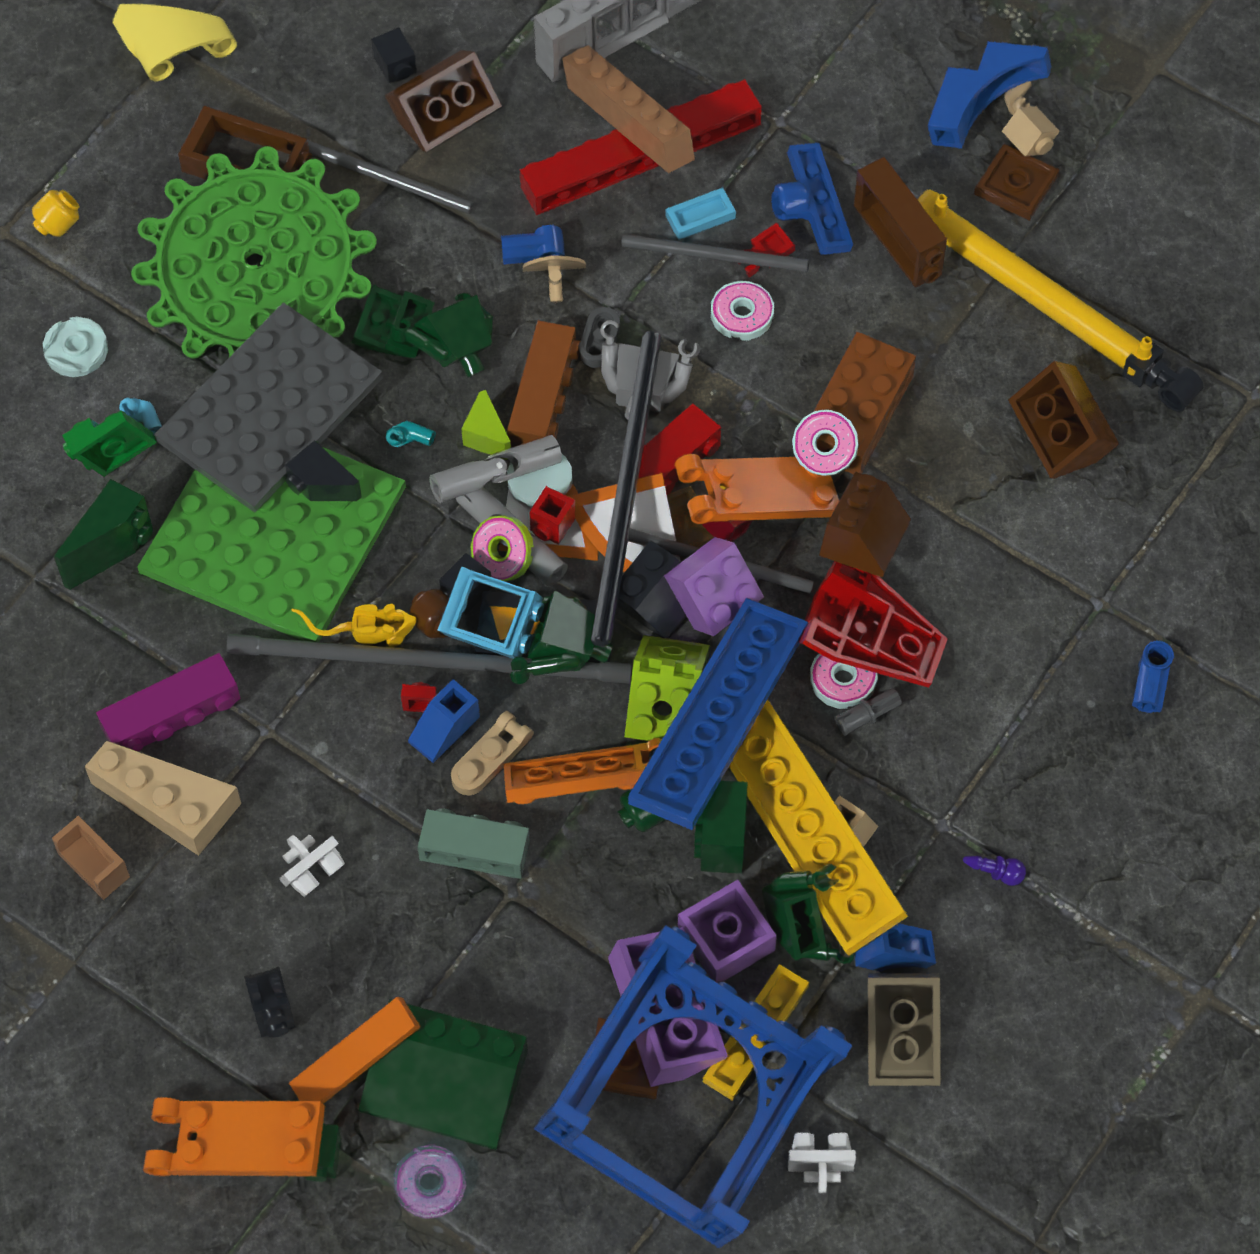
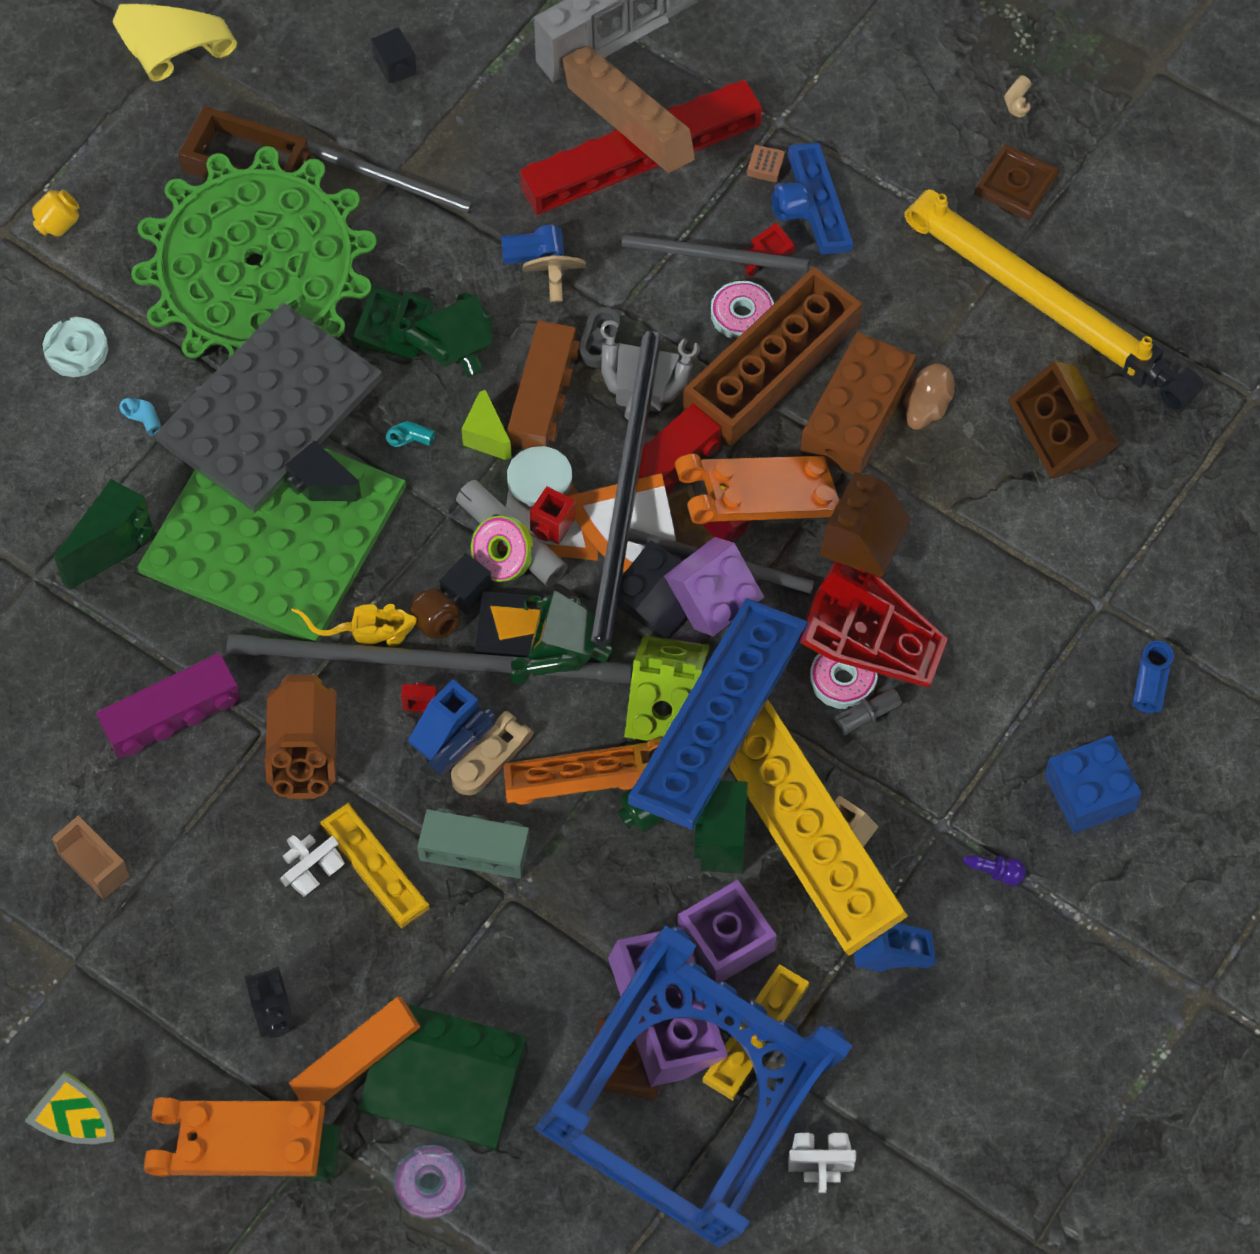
green plate [62,410,157,477] -> none
tan wedge [85,741,241,856] -> none
reddish brown slope [385,50,502,152] -> none
light grey piece [430,435,562,503] -> none
medium azure window [438,567,544,659] -> none
medium azure tile [666,188,736,240] -> none
dark green torso [762,864,855,964] -> none
tile [792,409,859,476] -> none
reddish brown window [854,157,947,288] -> none
dark tan slope [867,973,941,1086] -> none
blue arch [927,42,1052,148] -> none
tan brick [1002,106,1060,156] -> none
none -> shield [25,1071,115,1144]
none -> dark orange brick [265,675,338,799]
none -> yellow tile [320,803,430,929]
none -> dark blue piece [427,708,496,778]
none -> dark orange brick [683,267,862,447]
none -> nougat tile [747,145,785,183]
none -> medium nougat arm [903,363,955,430]
none -> blue brick [1045,735,1141,834]

